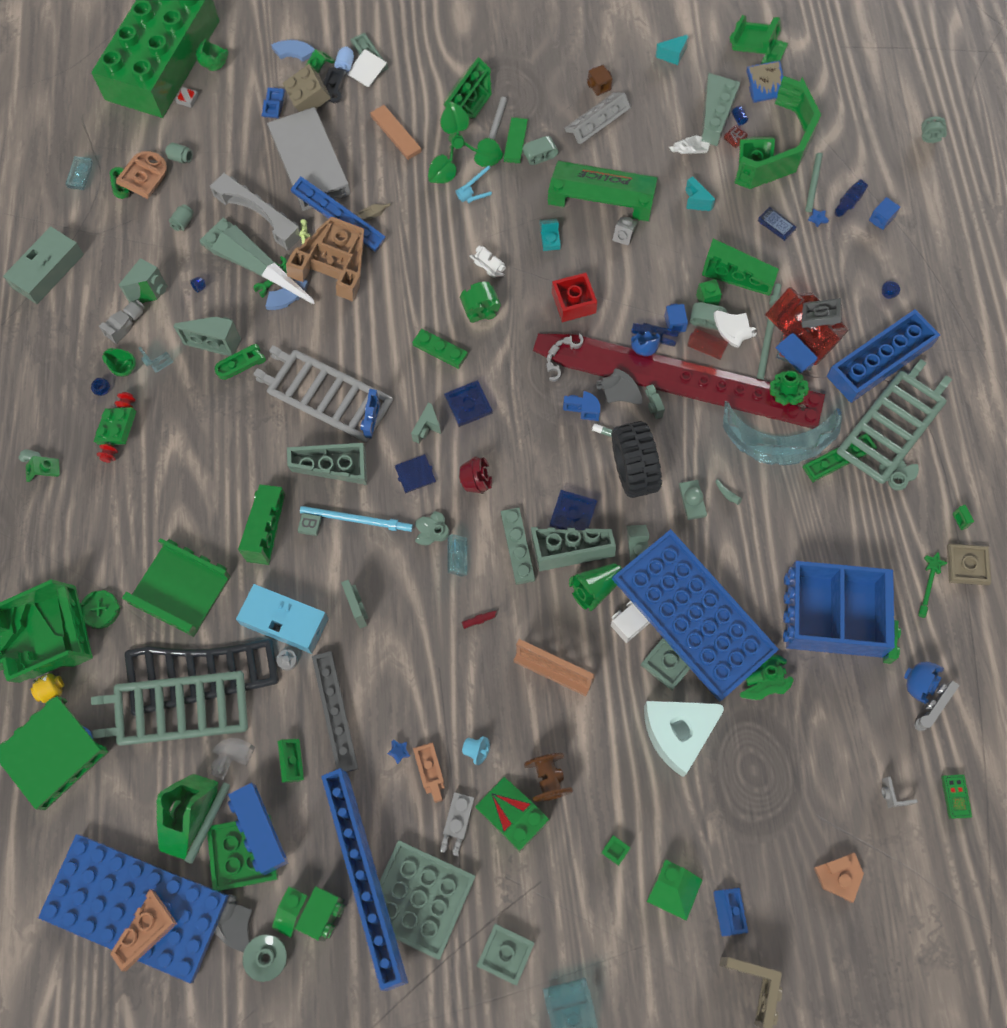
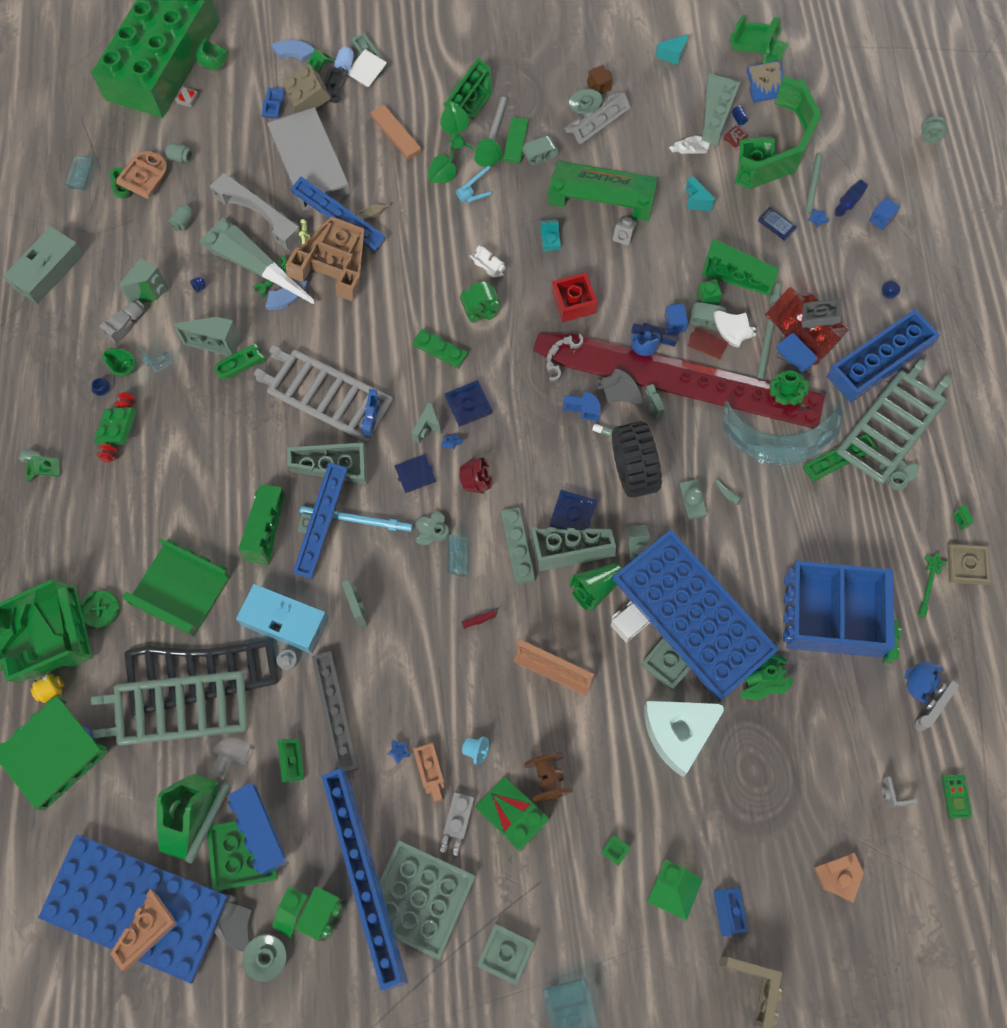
none -> blue plate [293,462,348,579]
none -> blue piece [441,434,463,449]
none -> sand green dish [569,89,602,114]

